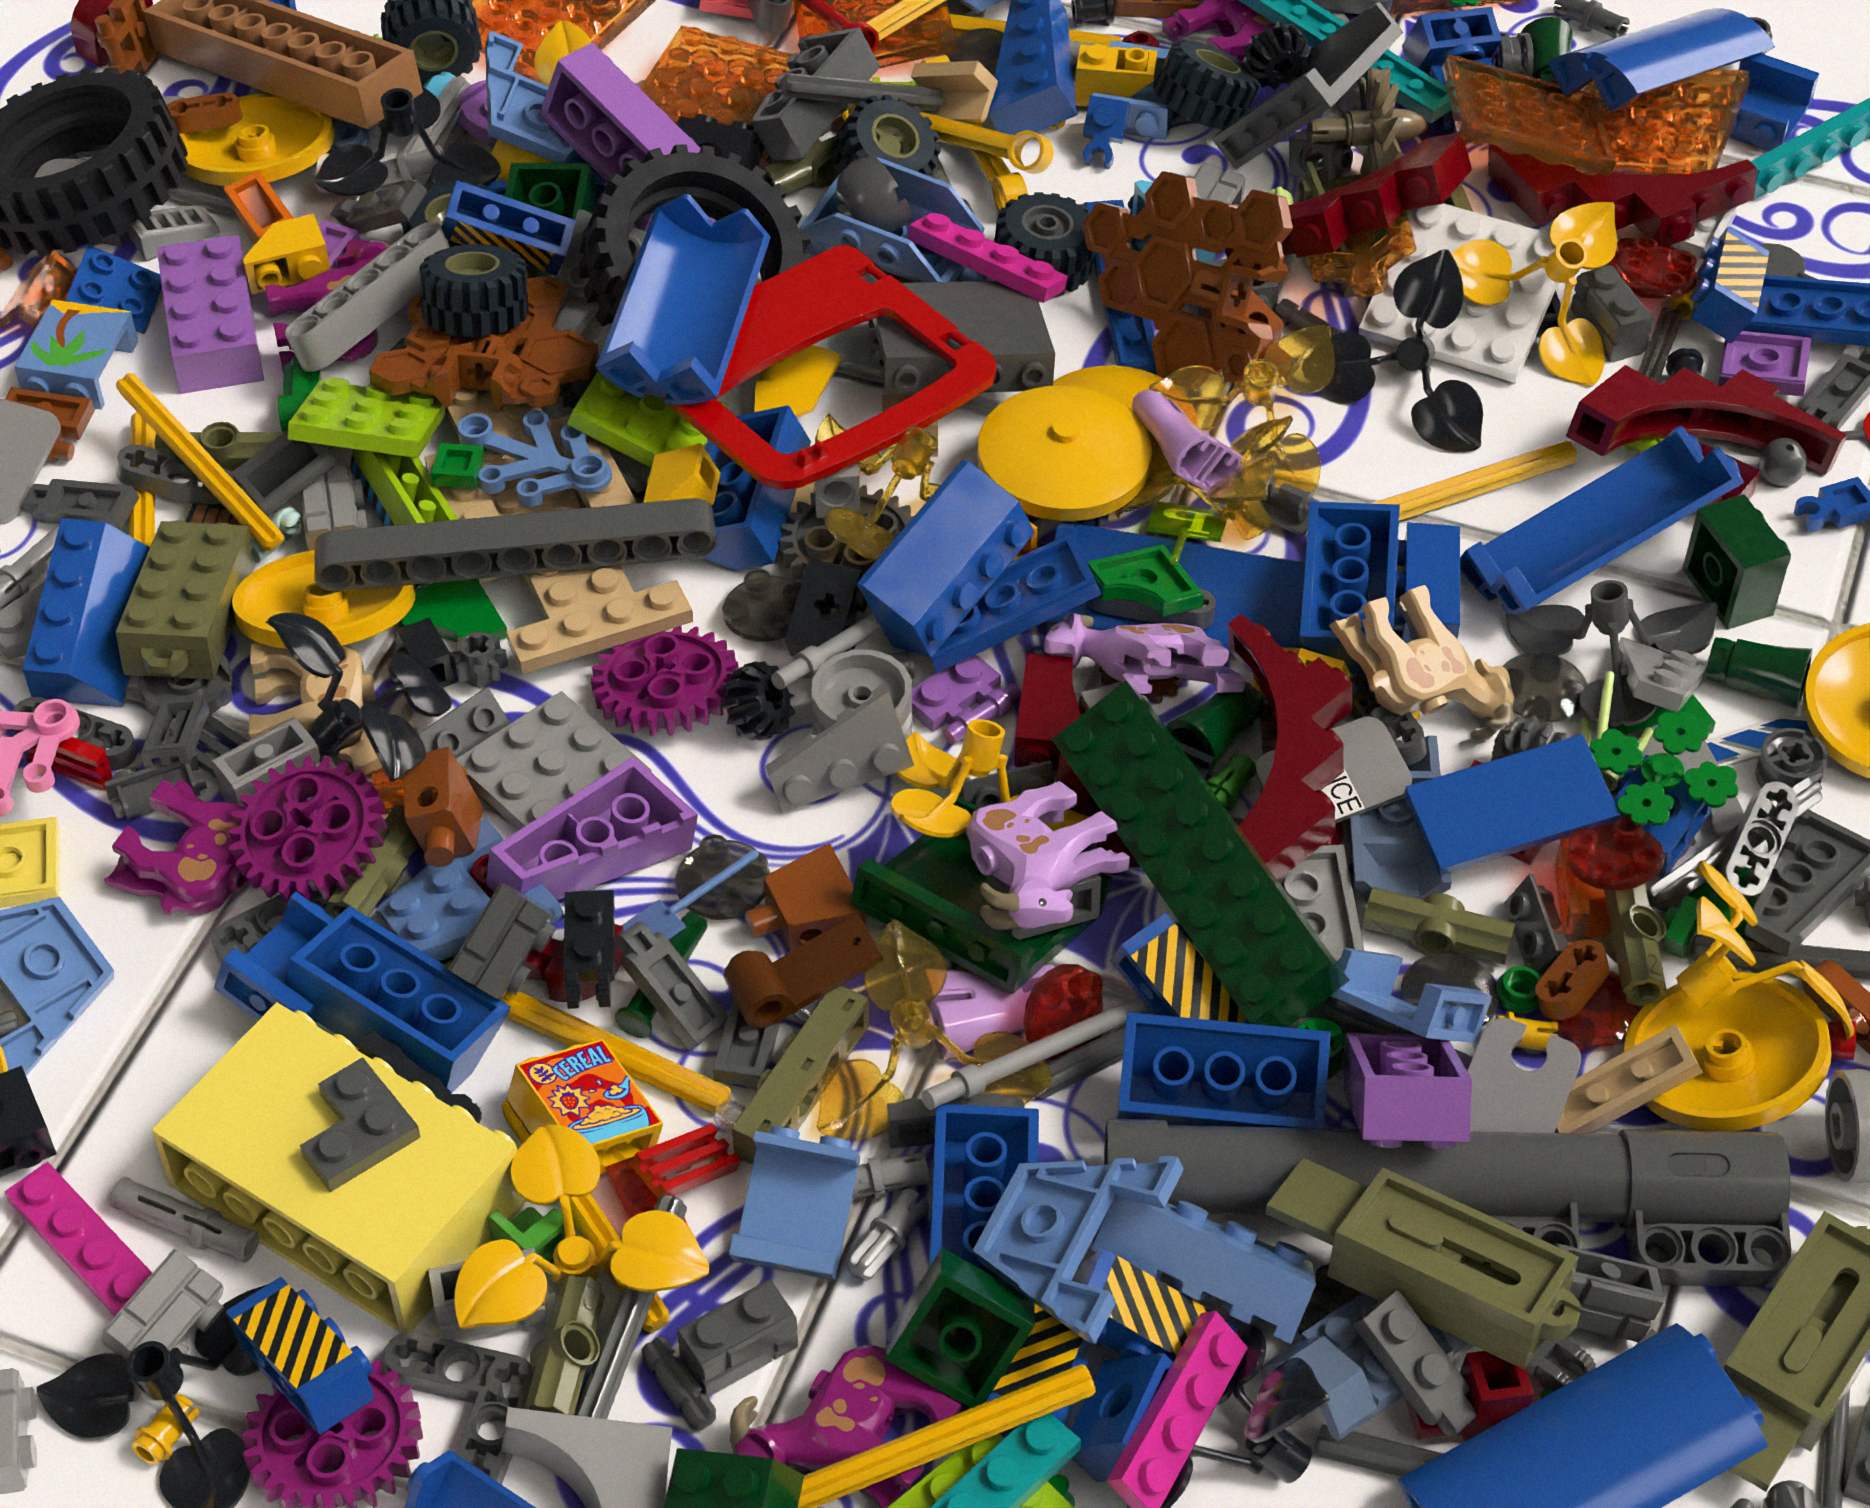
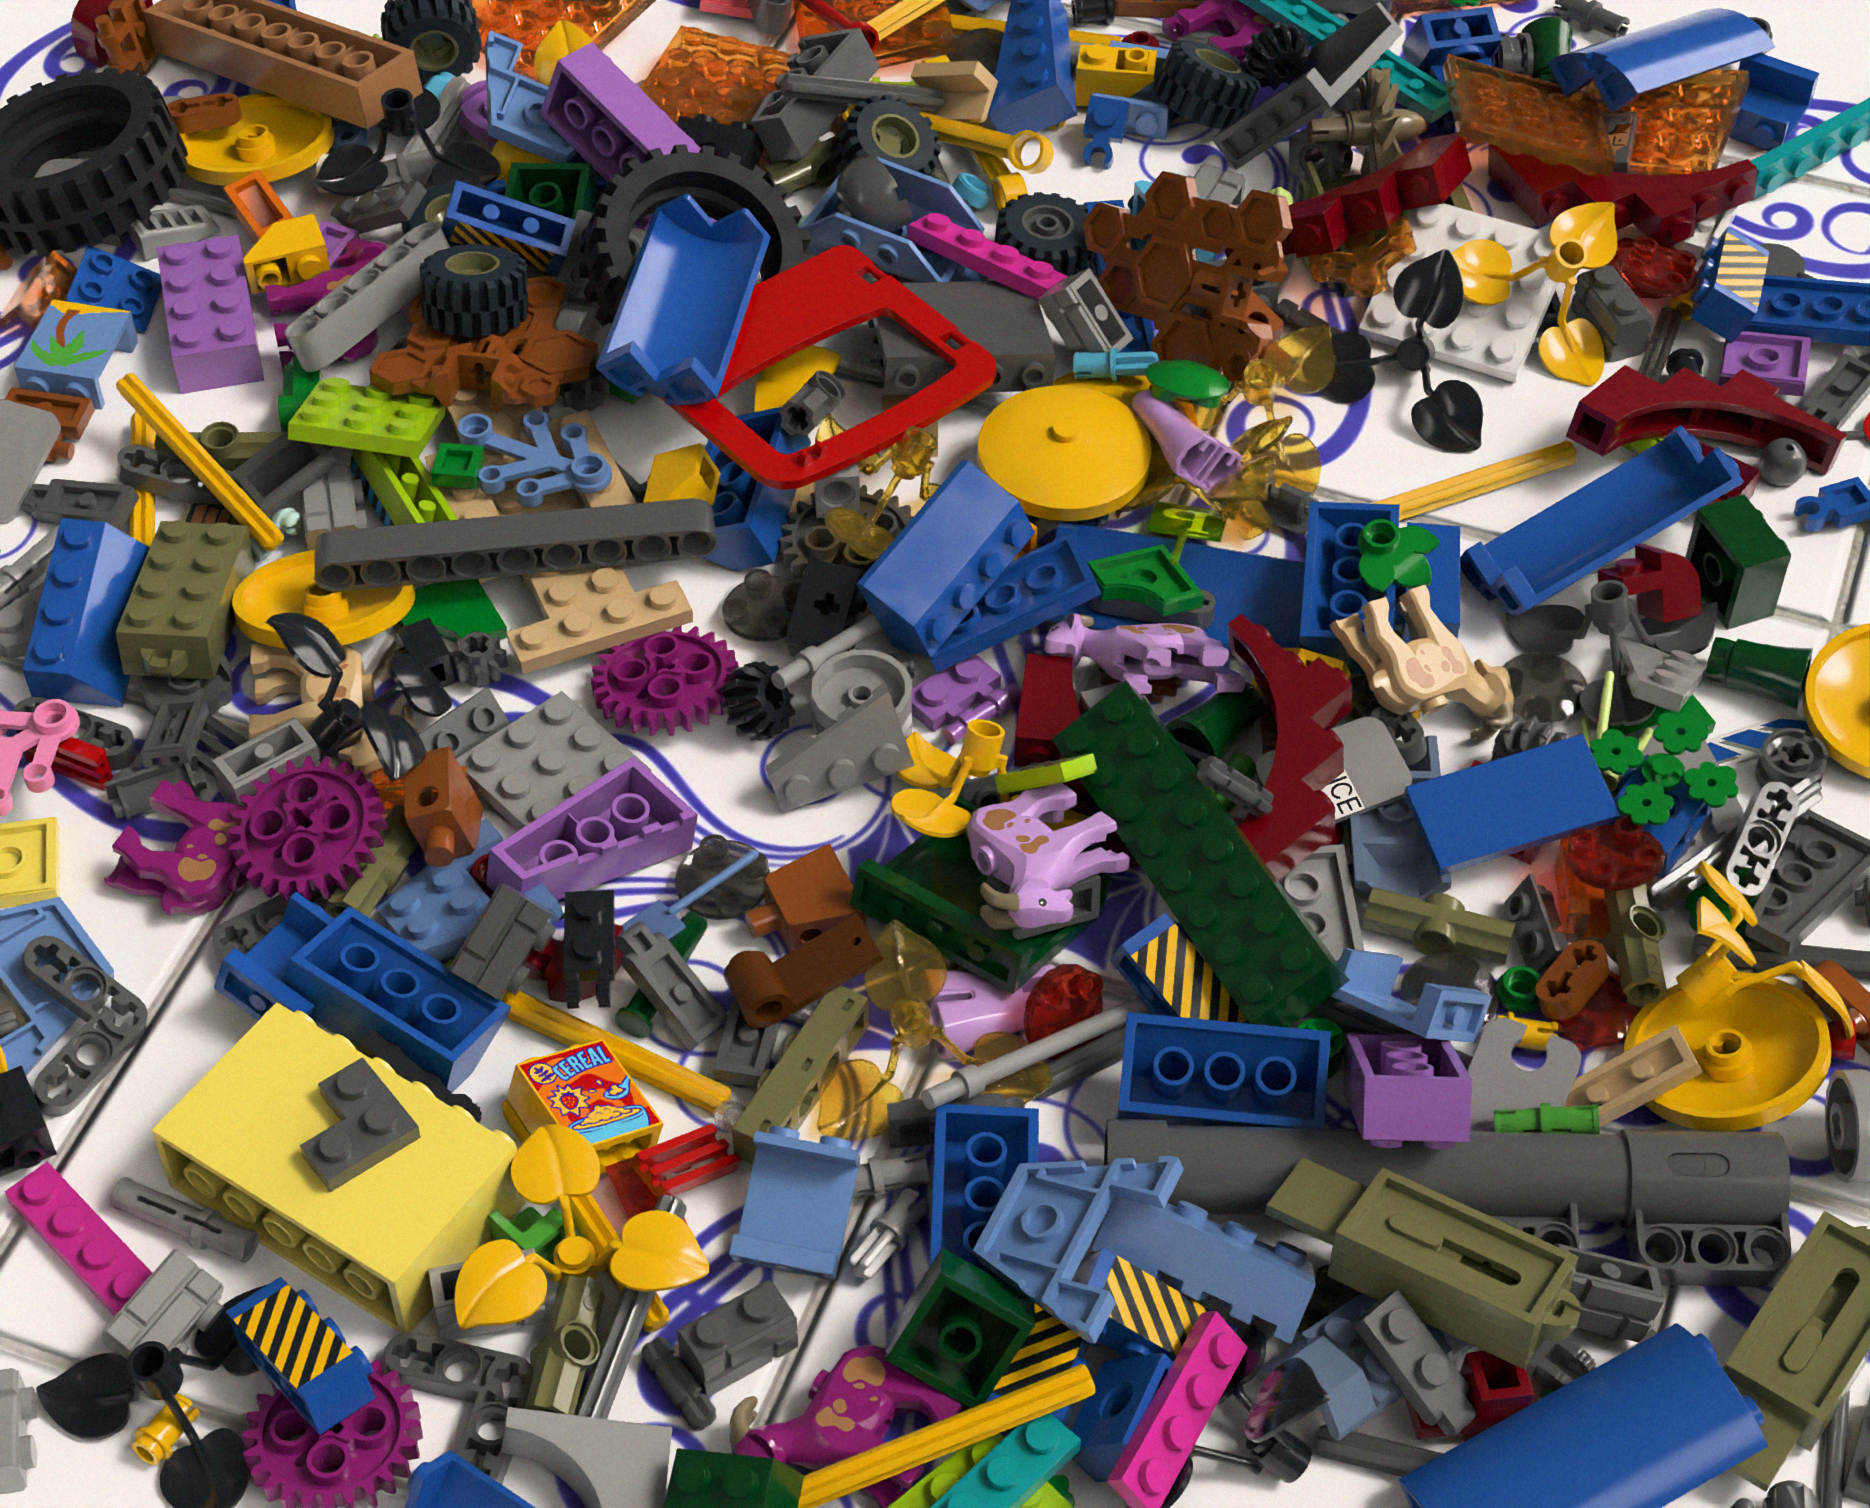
lime plate [567,371,727,468] -> none
green plate [1663,895,1698,959] -> none
none -> dark grey beam [23,935,148,1116]
none -> dark grey piece [779,370,846,436]
none -> medium azure tile [952,173,992,209]
none -> lime tile [994,753,1097,794]
none -> light grey brick [1038,268,1133,357]
none -> medium azure axle [1073,348,1159,382]
none -> green dish [1145,359,1230,408]
none -> dark grey axle [1196,756,1274,817]
none -> green plate [1357,519,1440,593]
none -> bright green pin [1494,1103,1600,1134]
none -> dark grey tile [1587,112,1638,174]
none -> dark red brick [1597,544,1701,623]

